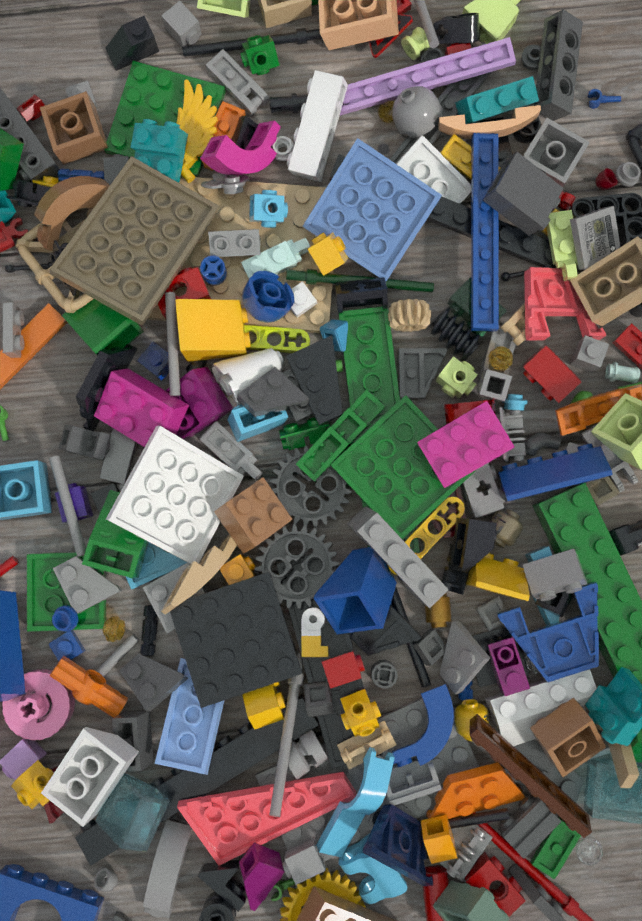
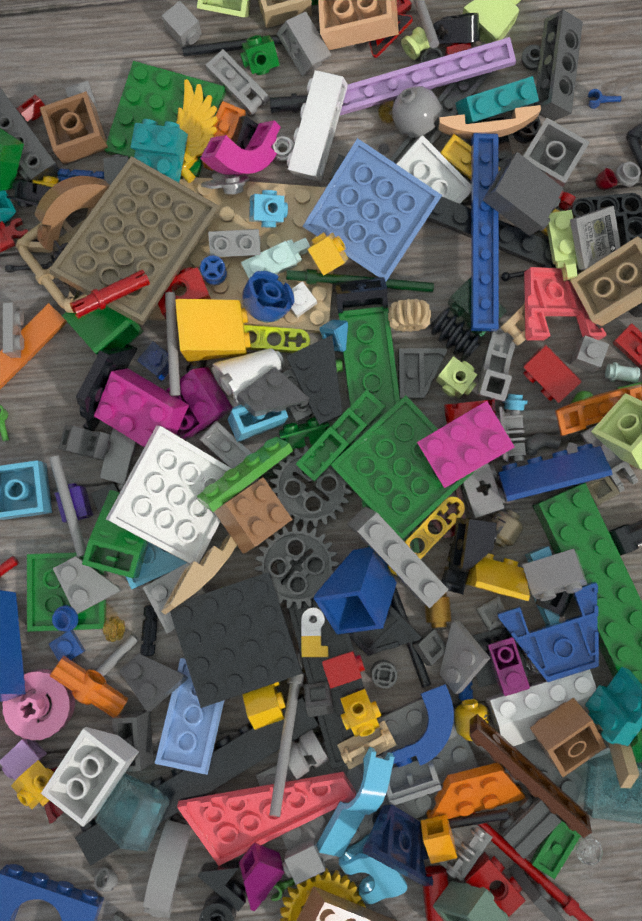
black slope [105,15,159,71] -> none
light orange brick [219,554,256,585] -> none
clear yellow plate [488,346,513,371] -> none
none -> red pin [70,269,150,319]
none -> bright green plate [197,436,293,512]
none -> light grey hinge [276,12,332,76]

